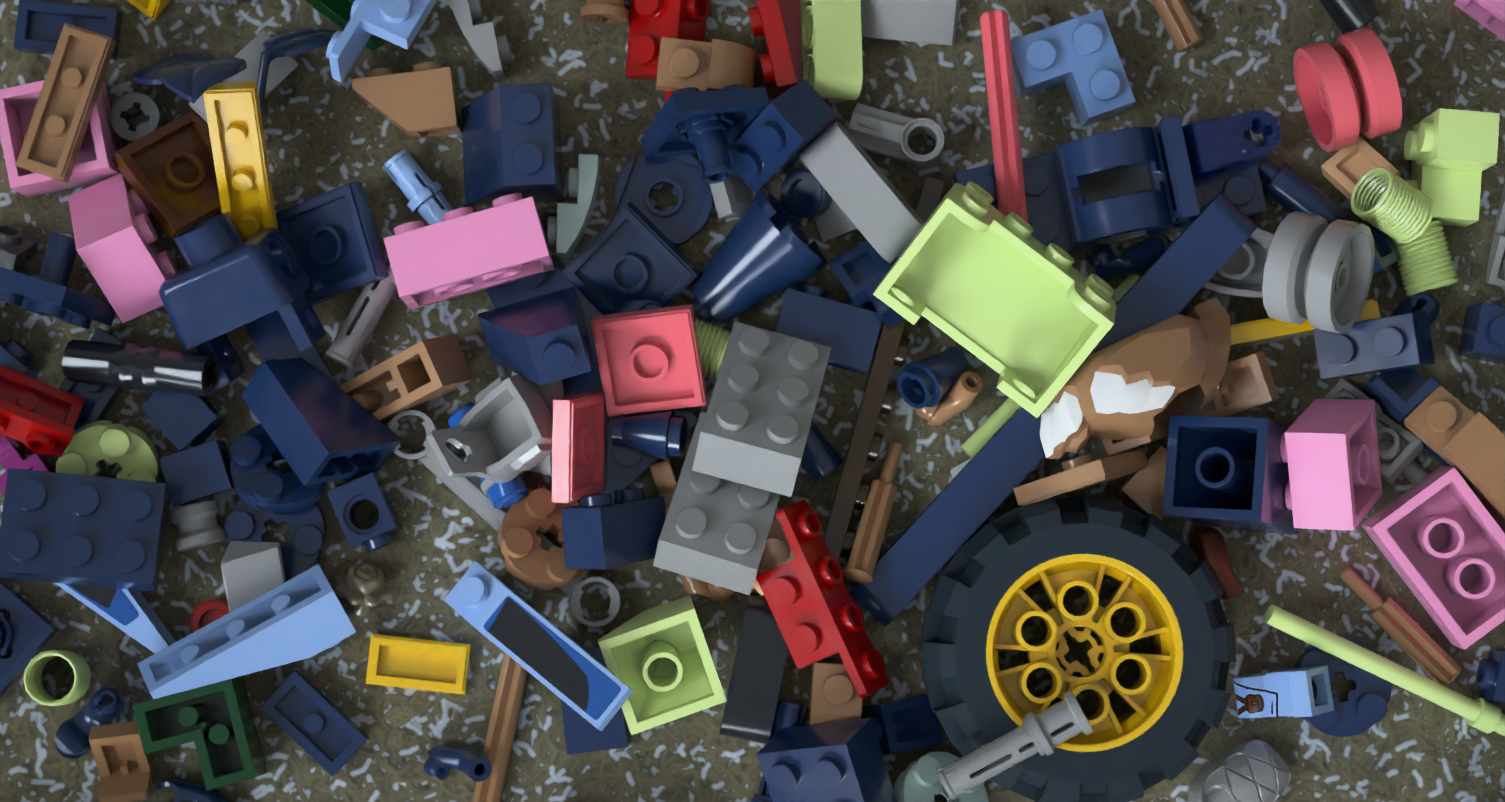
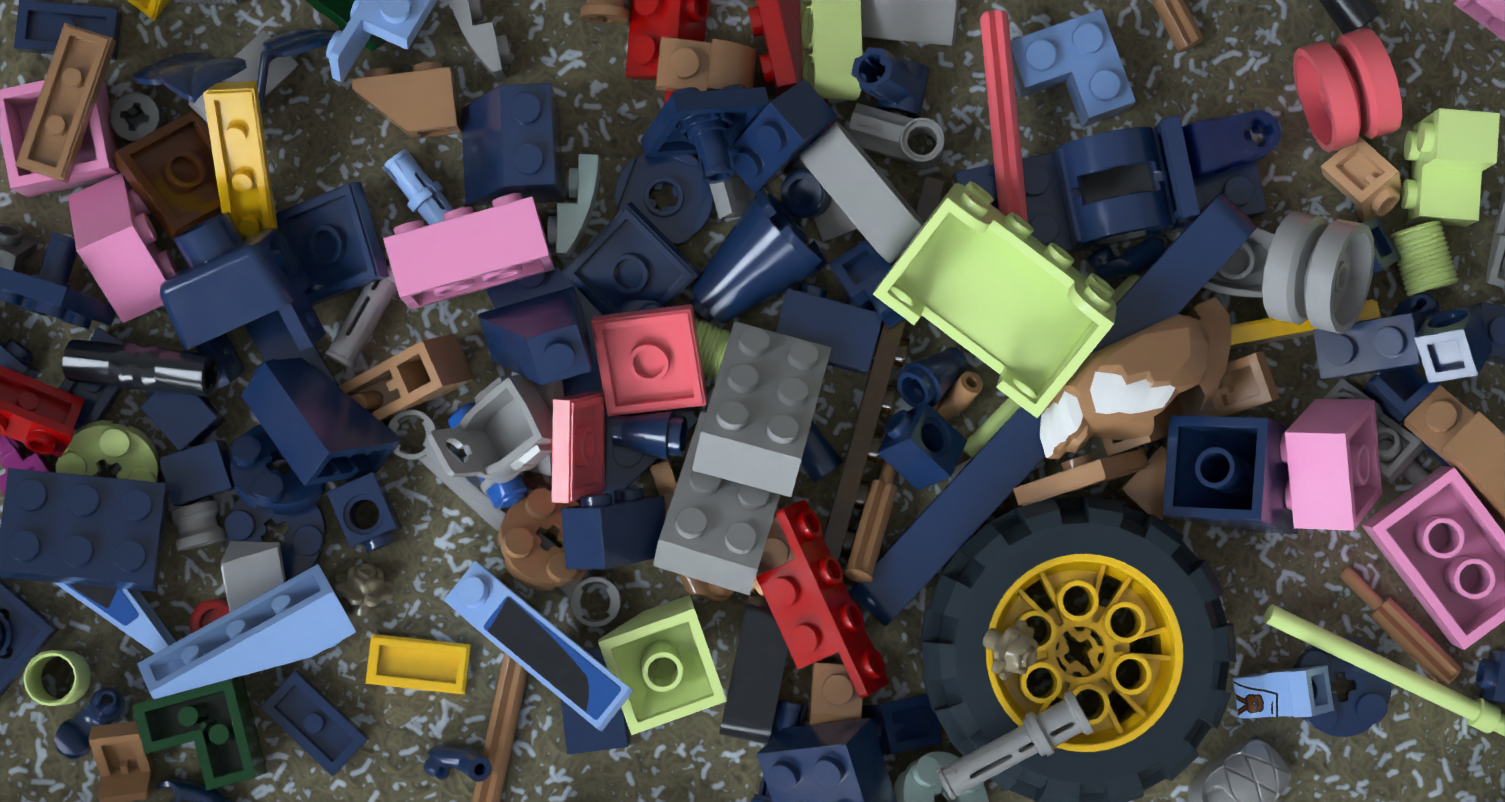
copper arm [1189,526,1242,600] -> none
dark blue cylinder [1258,158,1348,225] -> none
yellowish green piece [1350,167,1434,244] -> none
none -> dark blue piece [851,47,930,119]
none -> dark blue brick [877,402,967,490]
none -> dark tan plant [983,619,1038,680]
none -> dark blue brick [1414,304,1493,383]

